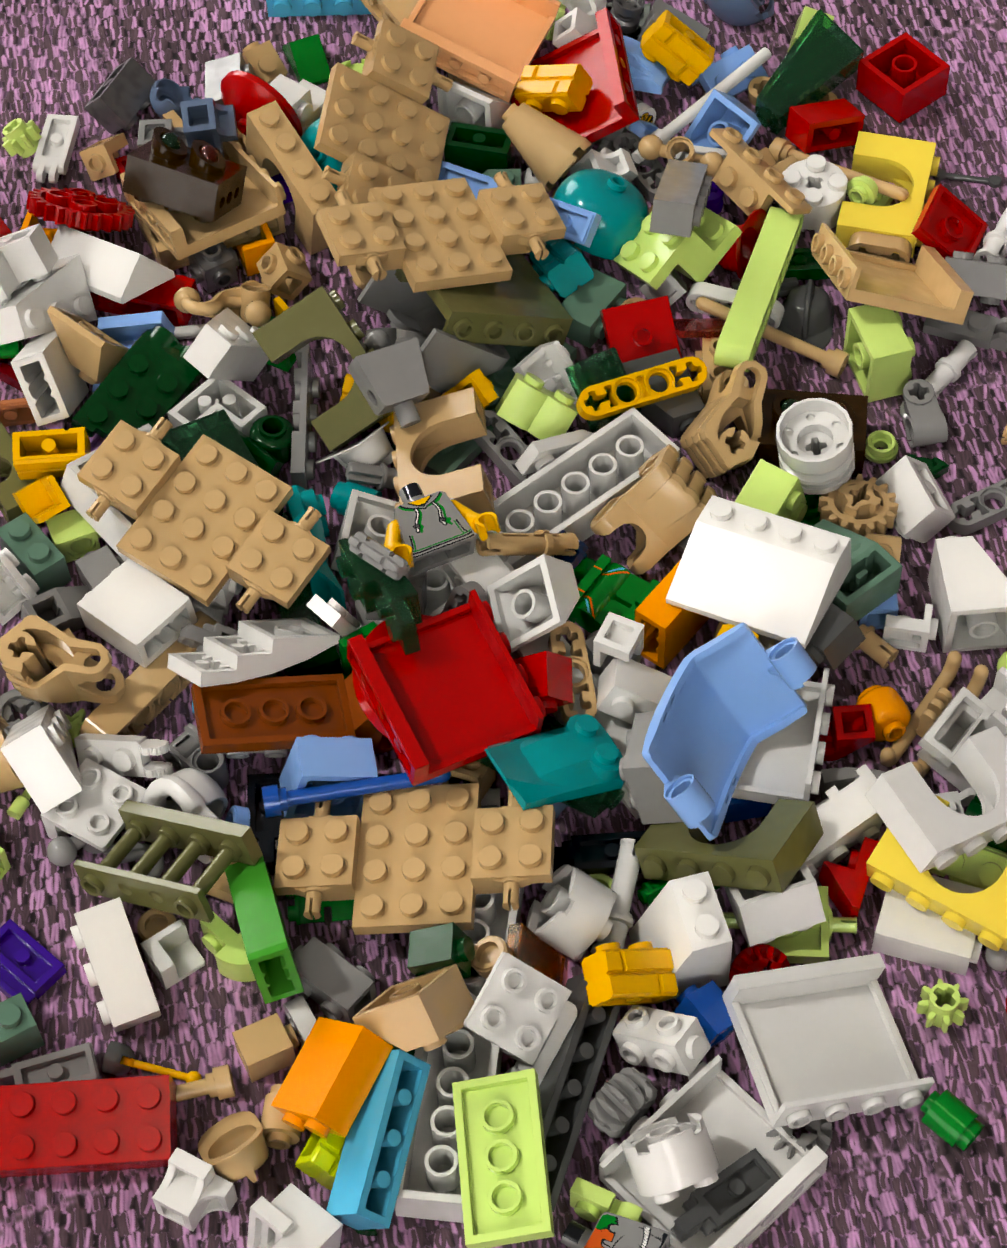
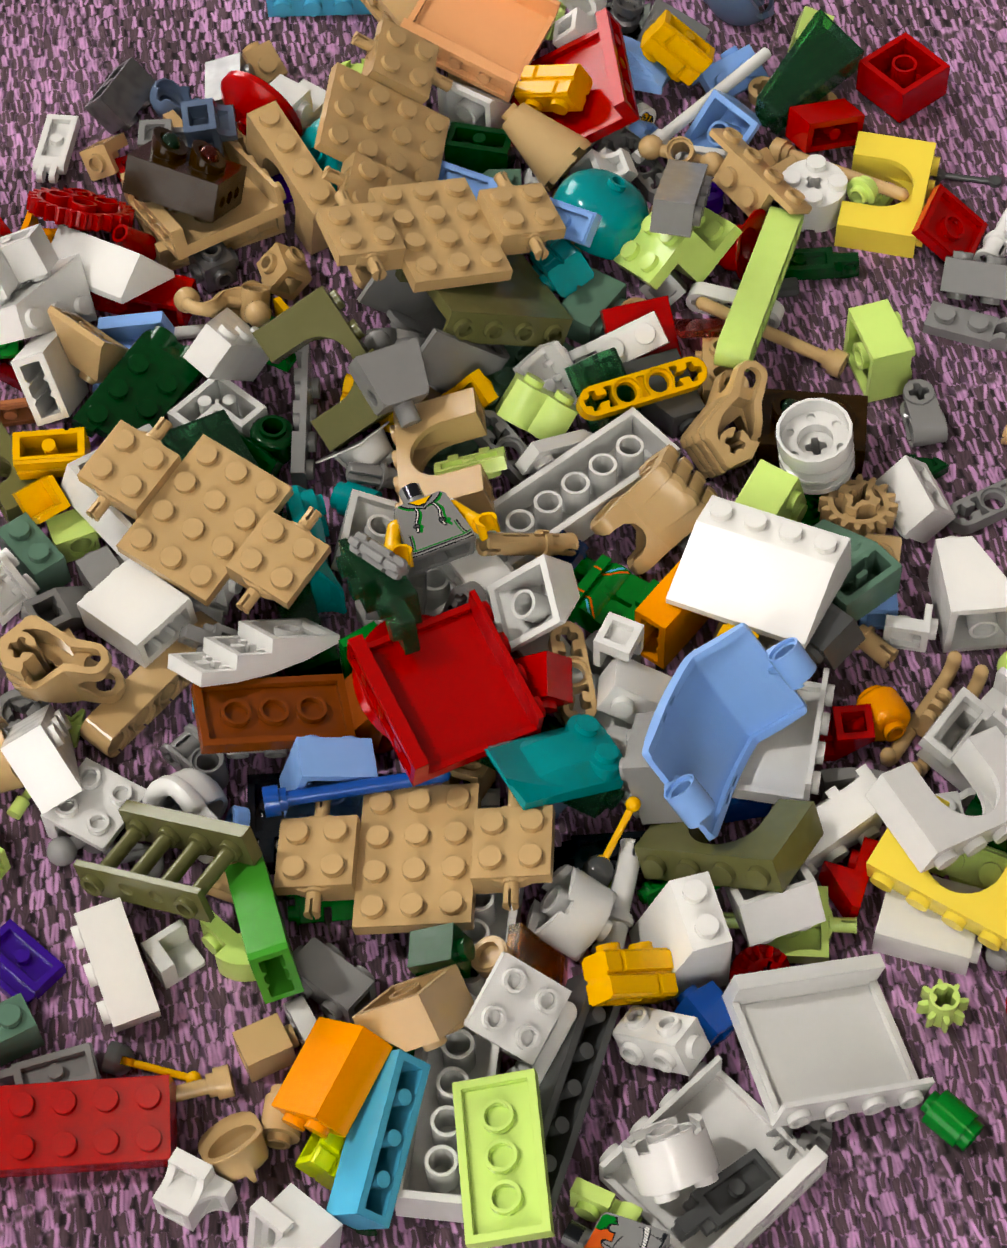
yellowish green gear [2,118,42,158] -> none
white hinge [74,733,174,779] -> none
tan tile [137,909,176,942] -> none
light orange panel [236,223,275,277] -> none
green slope [282,34,330,85] -> none
white plate [306,594,363,638] -> none
light grey gear [587,1067,658,1138] -> none
dark grey piece [778,279,835,349] -> none
tan panel [811,223,974,325] -> none
tan beam [847,231,912,263] -> none
yellowish green plate [865,430,899,464] -> none
white pin [925,339,977,398] -> none
none -> red cone [112,224,157,260]
none -> yellowish green plate [434,446,507,479]
none -> white plate [569,311,669,382]
none -> hinge [581,796,641,887]

